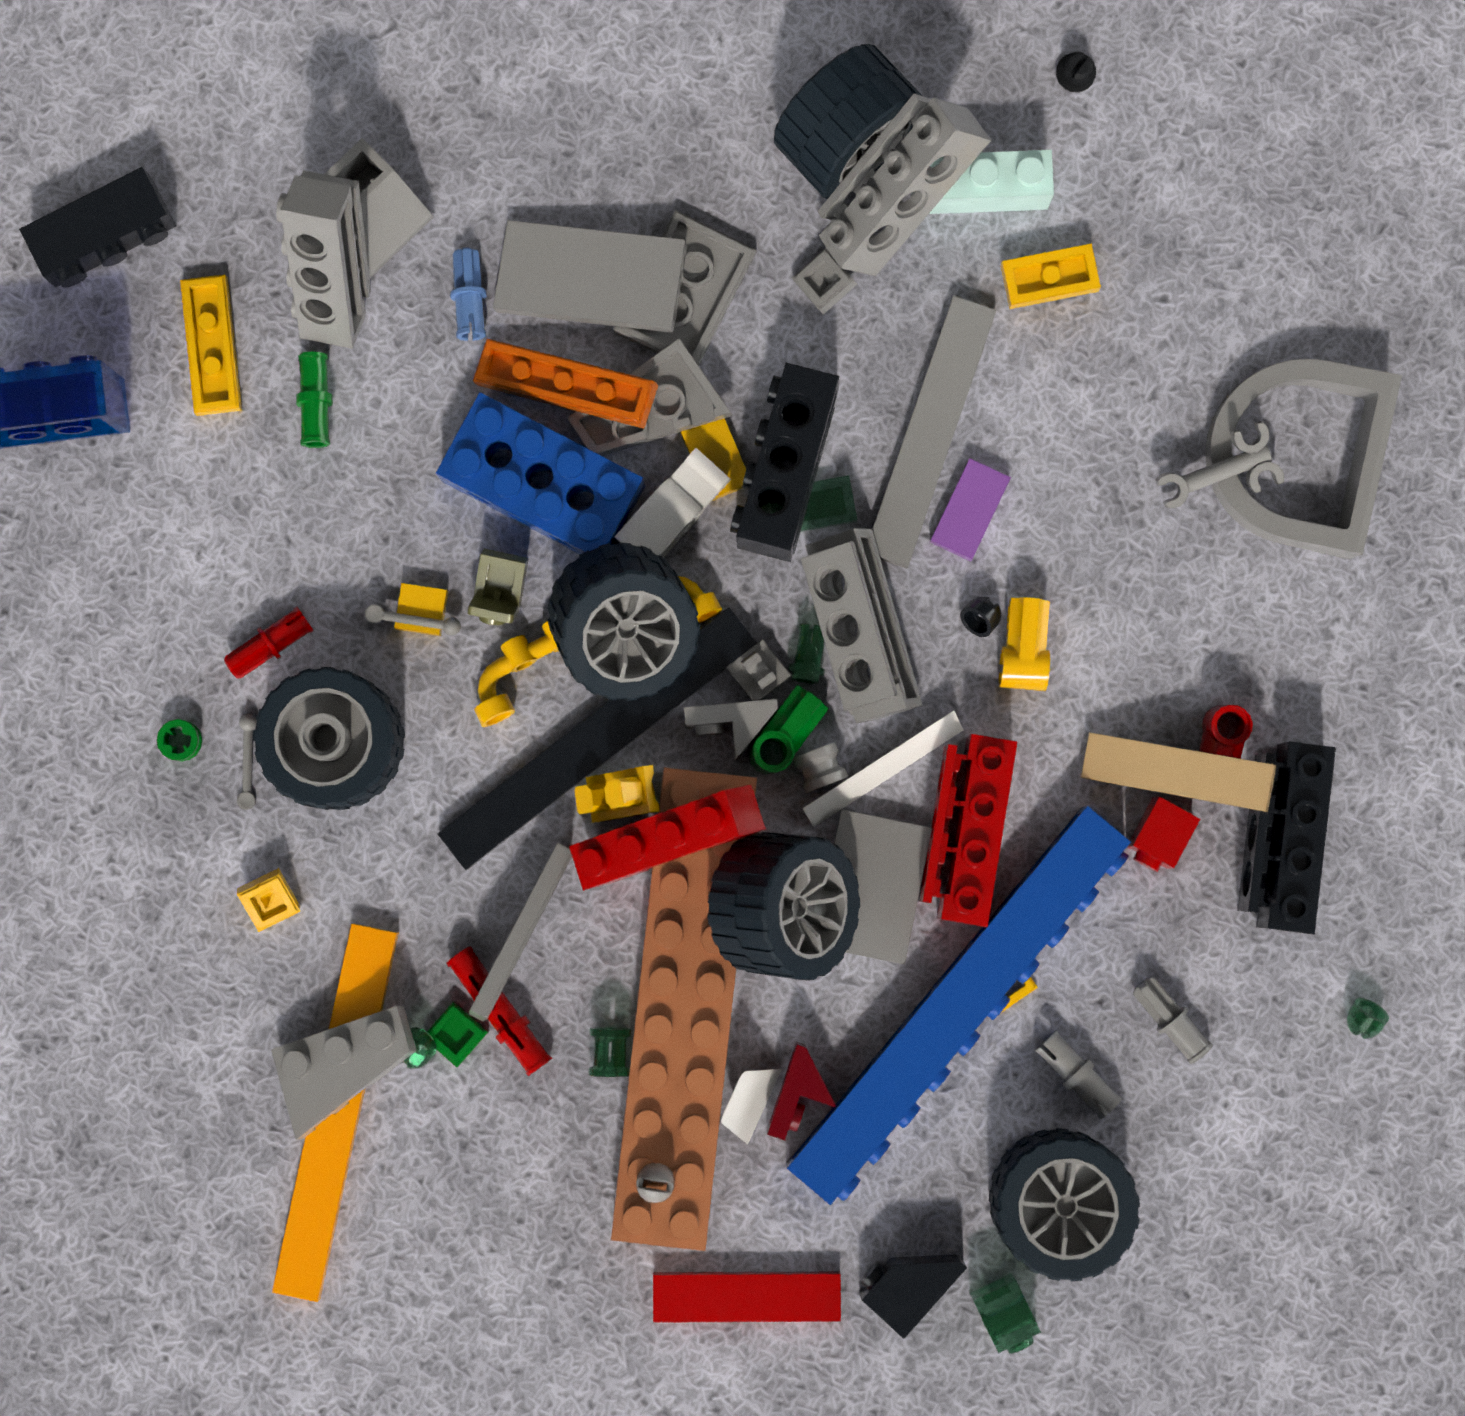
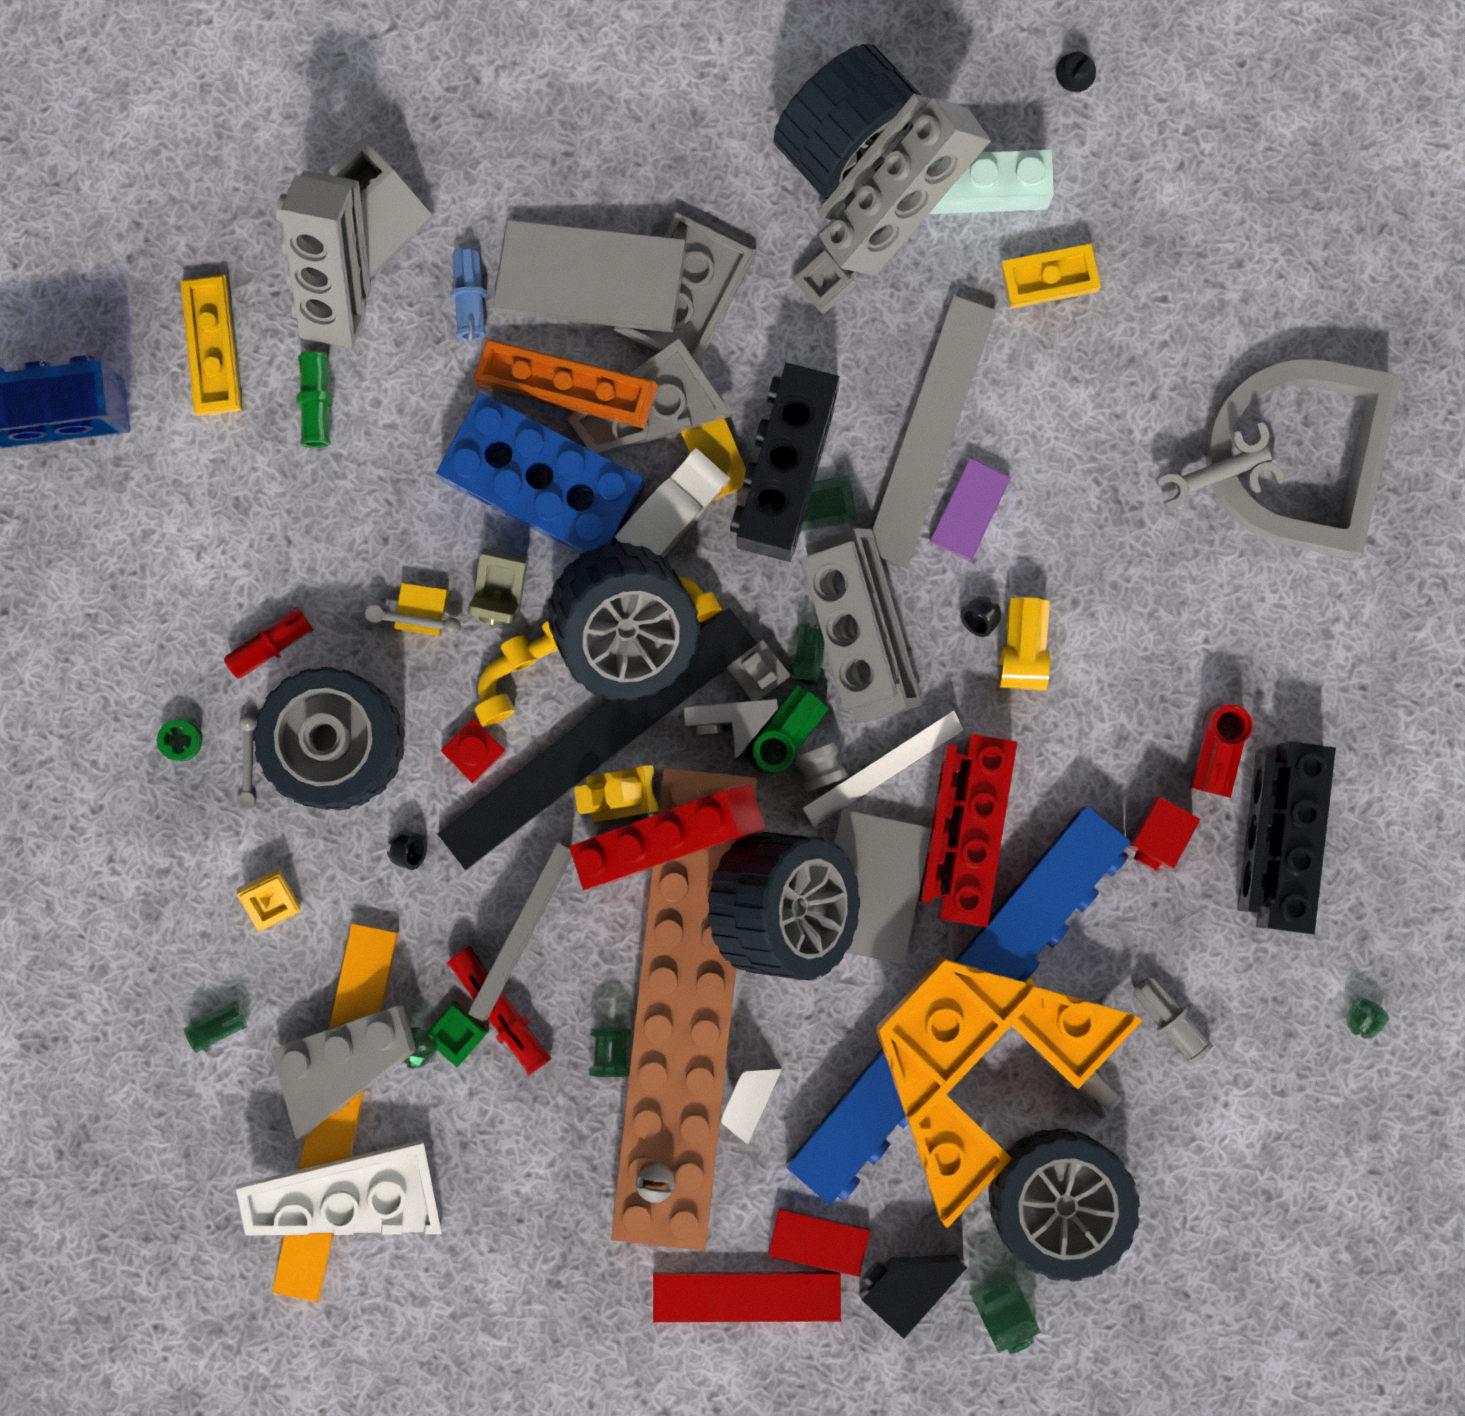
black brick [19,167,176,288] -> none
dark red slope [767,1042,836,1141] -> none
tan tile [1081,732,1276,812] -> none
none -> clear green pin [184,1001,248,1053]
none -> white wing [235,1140,442,1235]
none -> black hinge [387,831,427,870]
none -> red plate [440,718,507,784]
none -> red tile [768,1208,870,1277]
none -> light orange wing [876,958,1143,1228]

